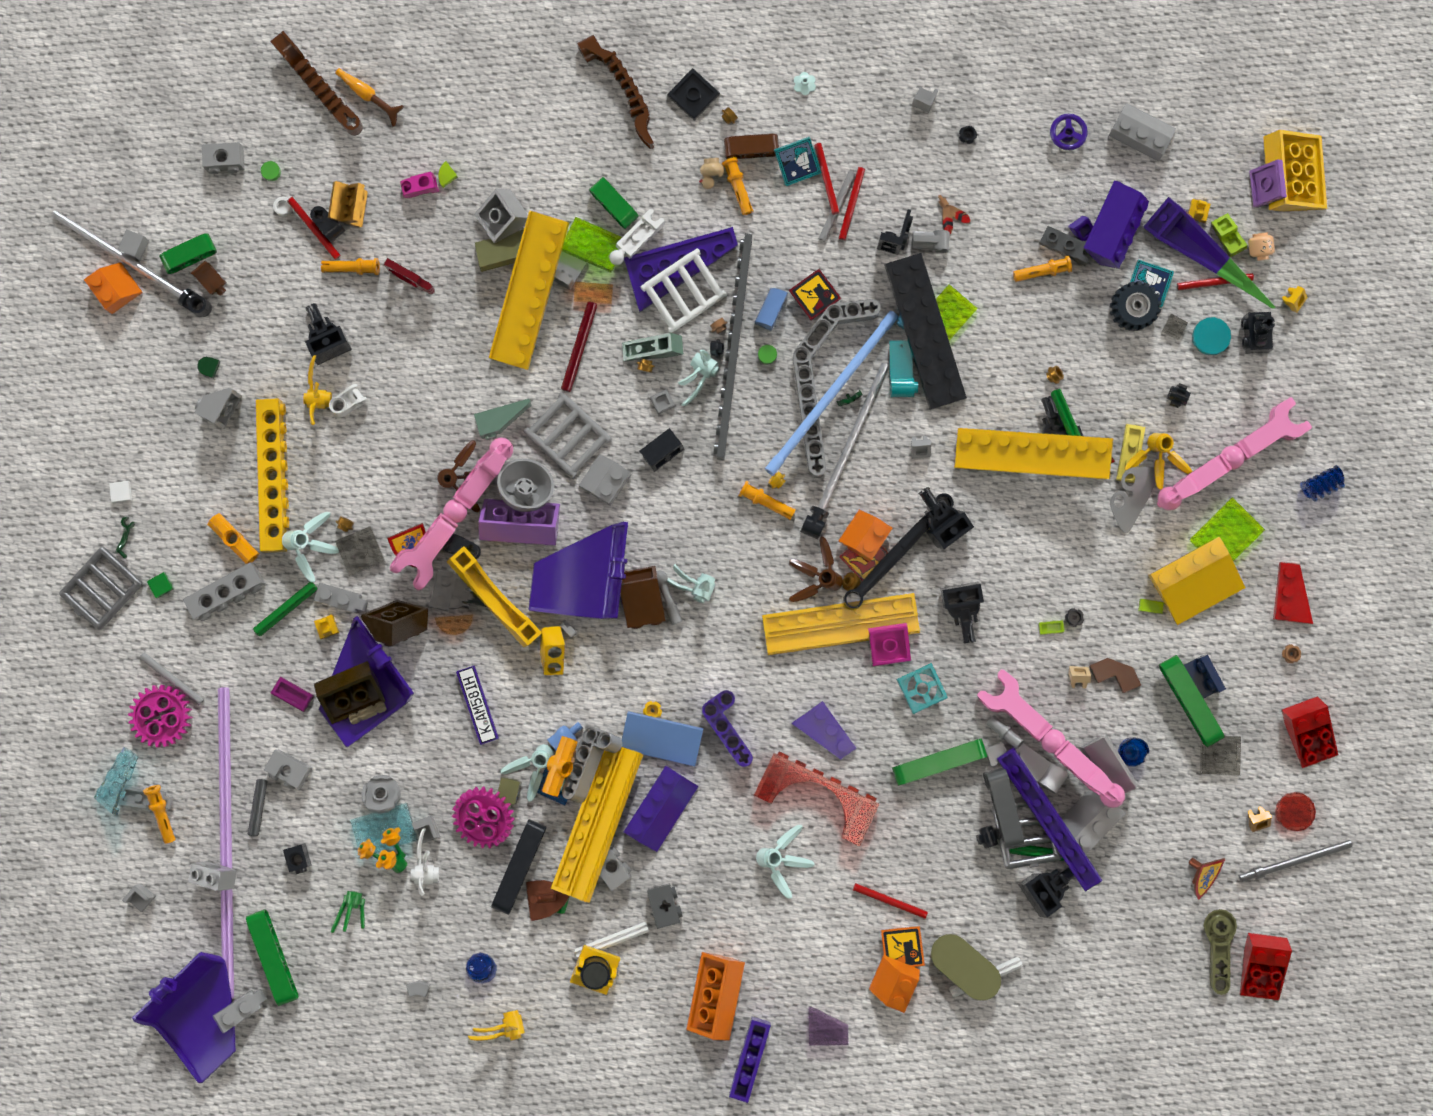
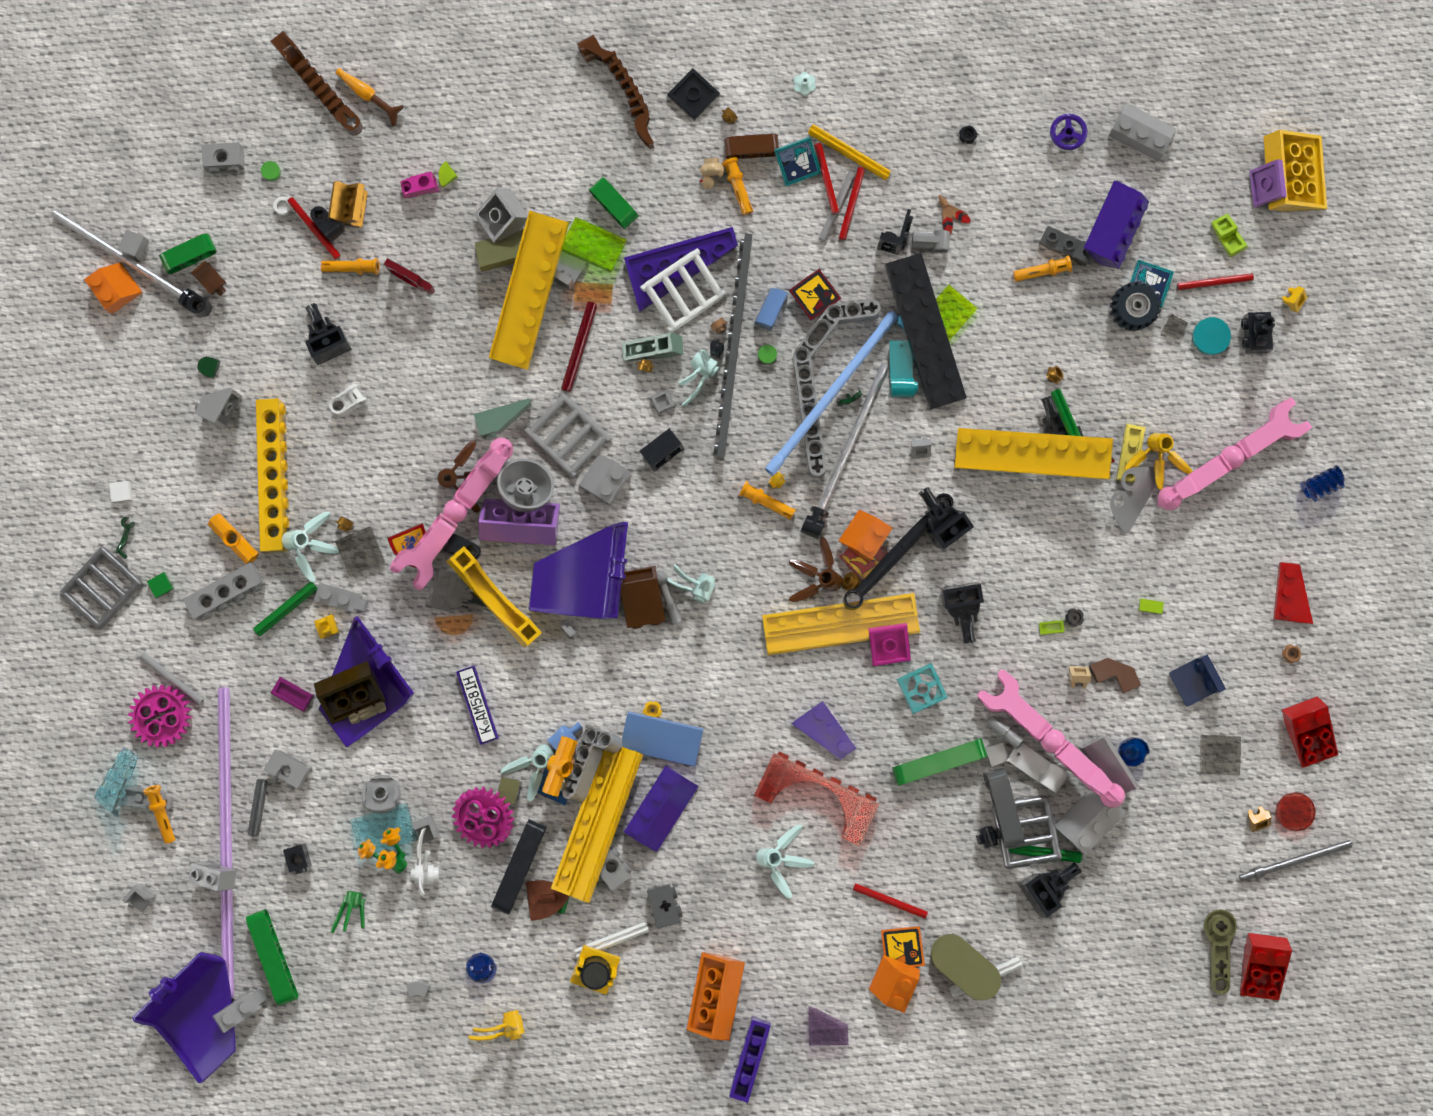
yellow plant [303,355,332,425] -> none
dark brown slope [361,600,428,647] -> none
yellow piece [540,626,565,675] -> none
white plate [609,209,665,265] -> none
dark purple beam [702,690,753,767] -> none
light grey panel [912,87,938,113] -> none
dark purple tile [997,747,1103,892] -> none
dark purple slope [1068,216,1093,242] -> none
dark purple plate [1143,197,1275,309] -> none
yellow slope [1148,537,1246,625] -> none
green beam [1159,655,1225,748] -> none
black gear [1167,383,1191,408] -> none
yellow tile [1188,199,1211,223] -> none
clear neon green piece [1189,497,1265,561] -> none
shield [1189,858,1225,900] -> none
light nougat head [1248,232,1275,261] -> none
none -> yellow axle [808,124,891,180]

